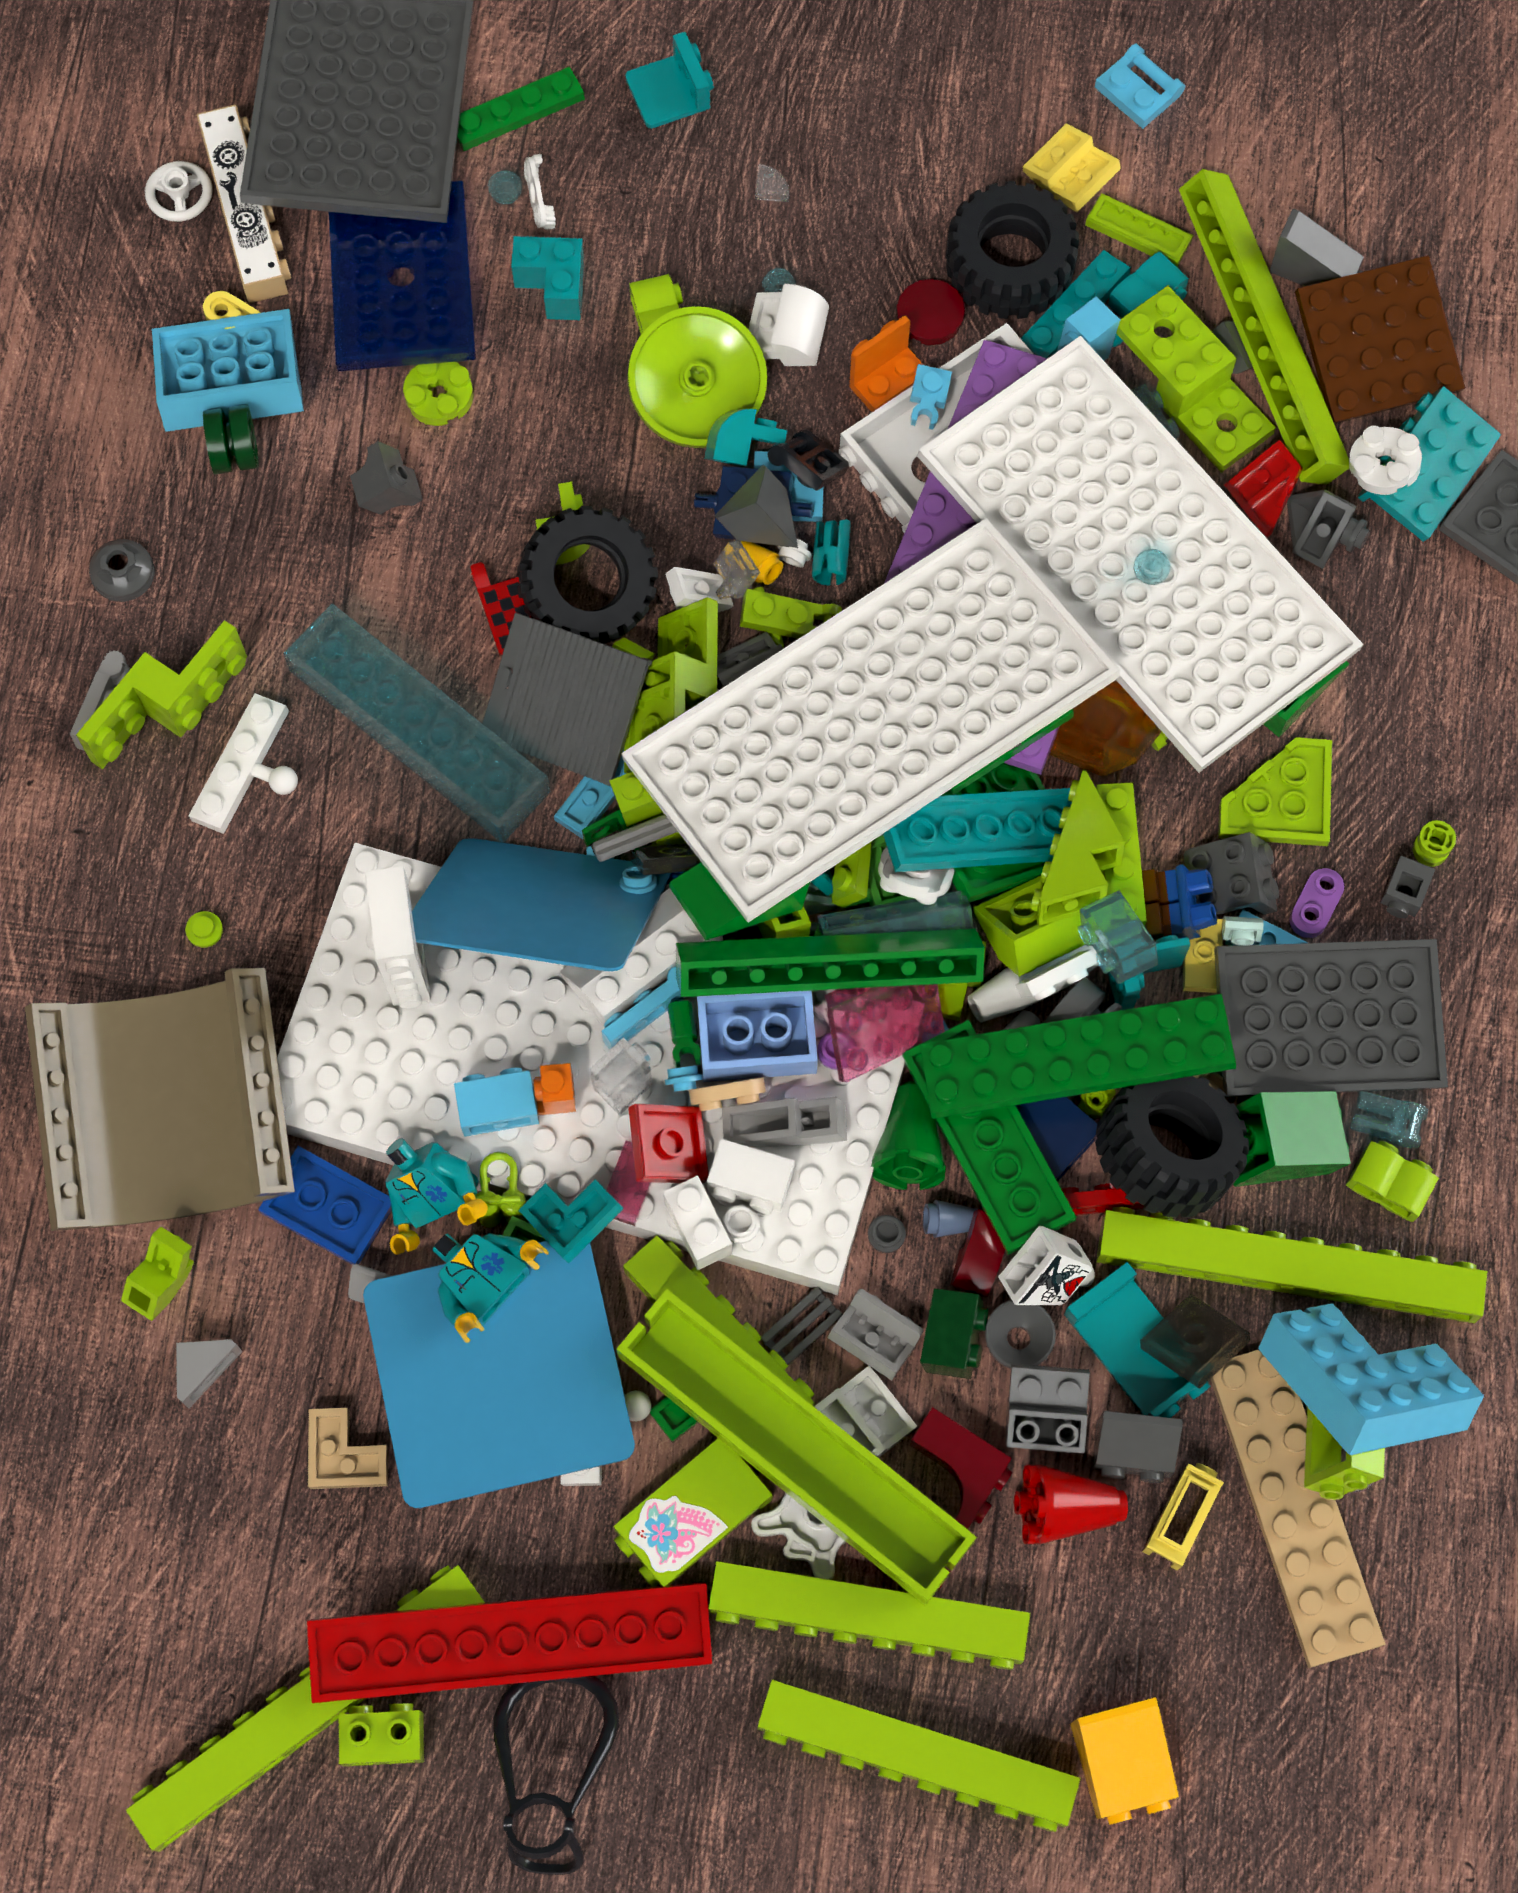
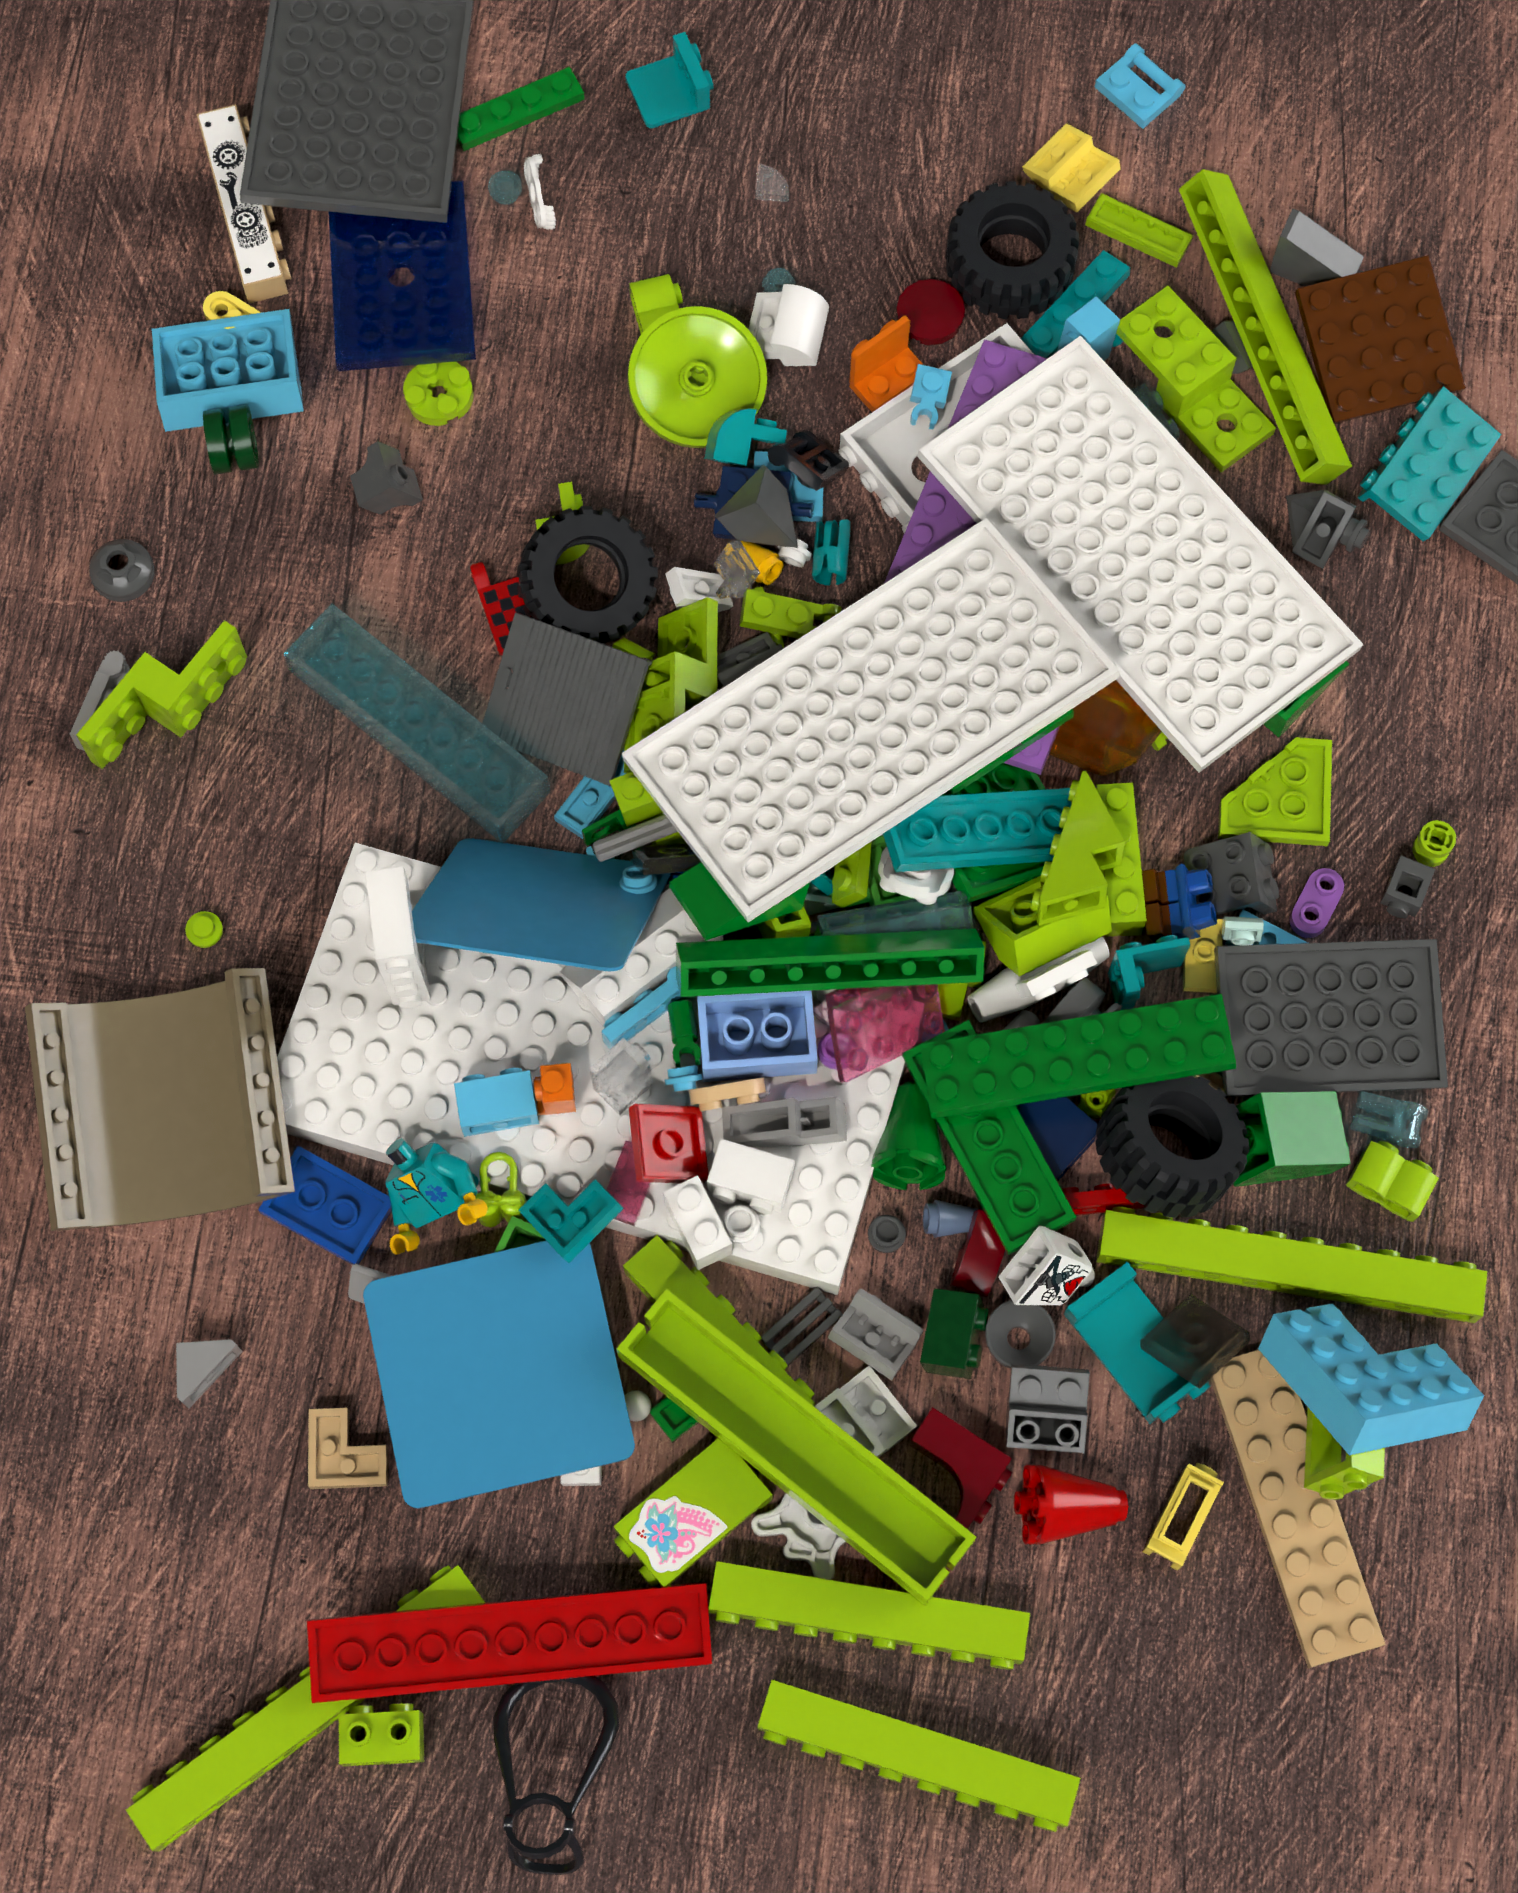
lime brick [121,1226,194,1321] -> none
white piece [145,161,213,222] -> none
white plate [189,693,298,834] -> none
teal torso [433,1233,549,1343] -> none
teal brick [511,236,585,320] -> none
yellow slope [1070,1697,1179,1825] -> none
clear light blue brick [1078,890,1158,984] -> none
dark grey slope [1092,1411,1183,1483] -> none
teal brick [1108,251,1189,318] -> none
clear light blue plate [1133,549,1170,585] -> none
red wing [1224,439,1303,538] -> none
white plate [1349,426,1422,495] -> none

